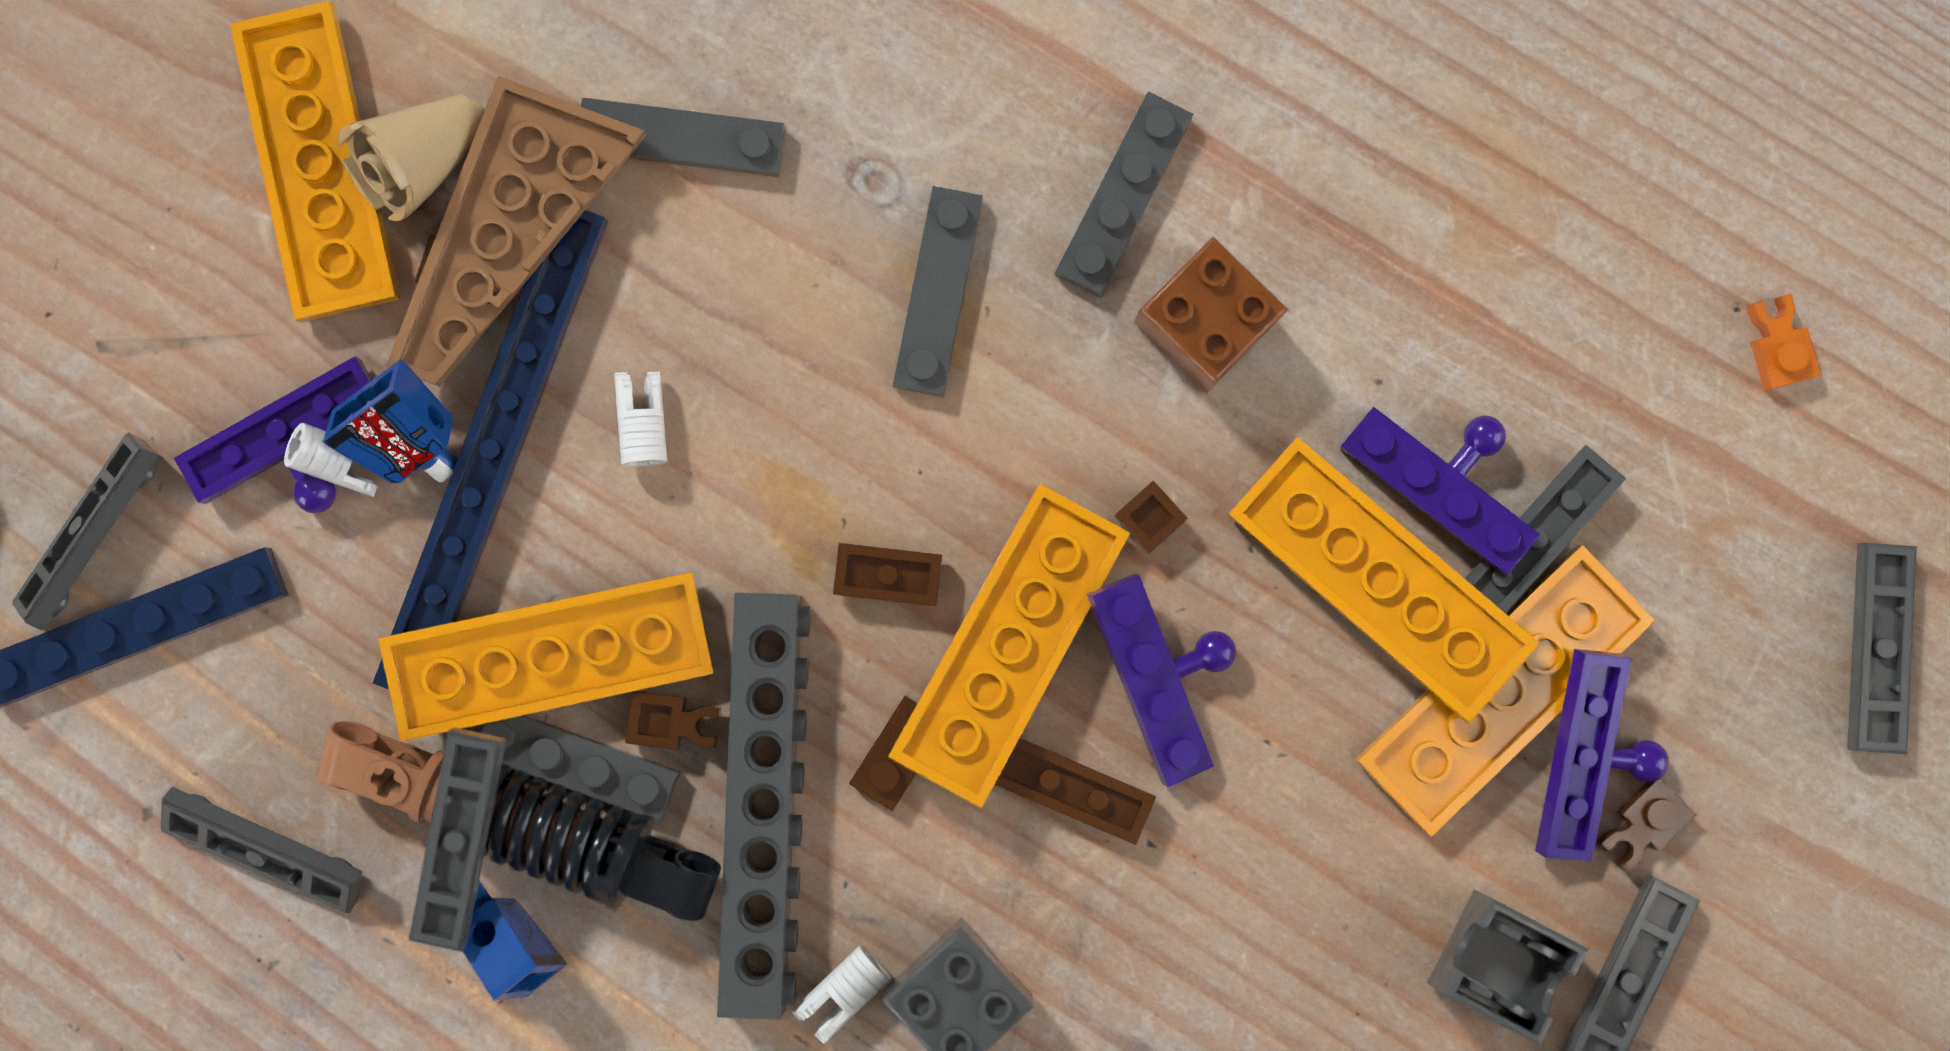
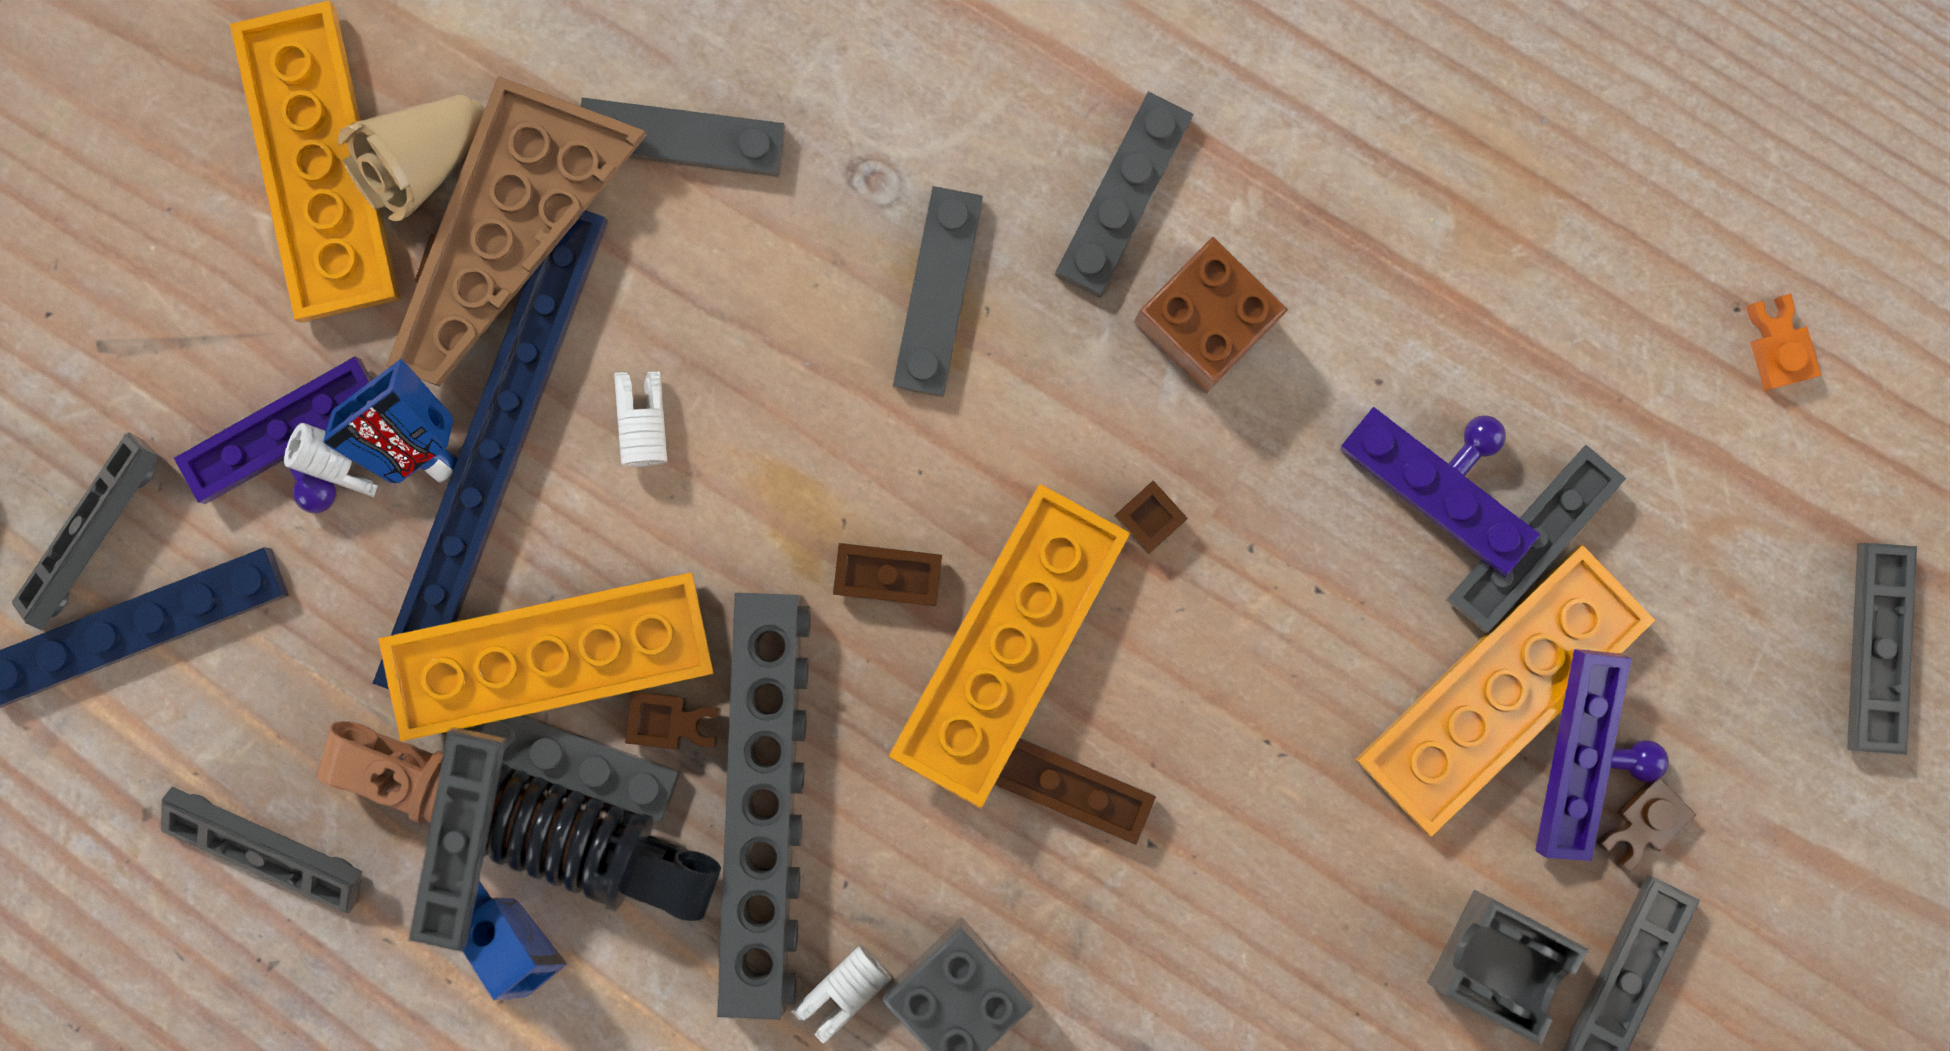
reddish brown plate [849,695,917,812] -> none
dark purple plate [1087,574,1236,787] -> none
light orange plate [1228,436,1541,723] -> none

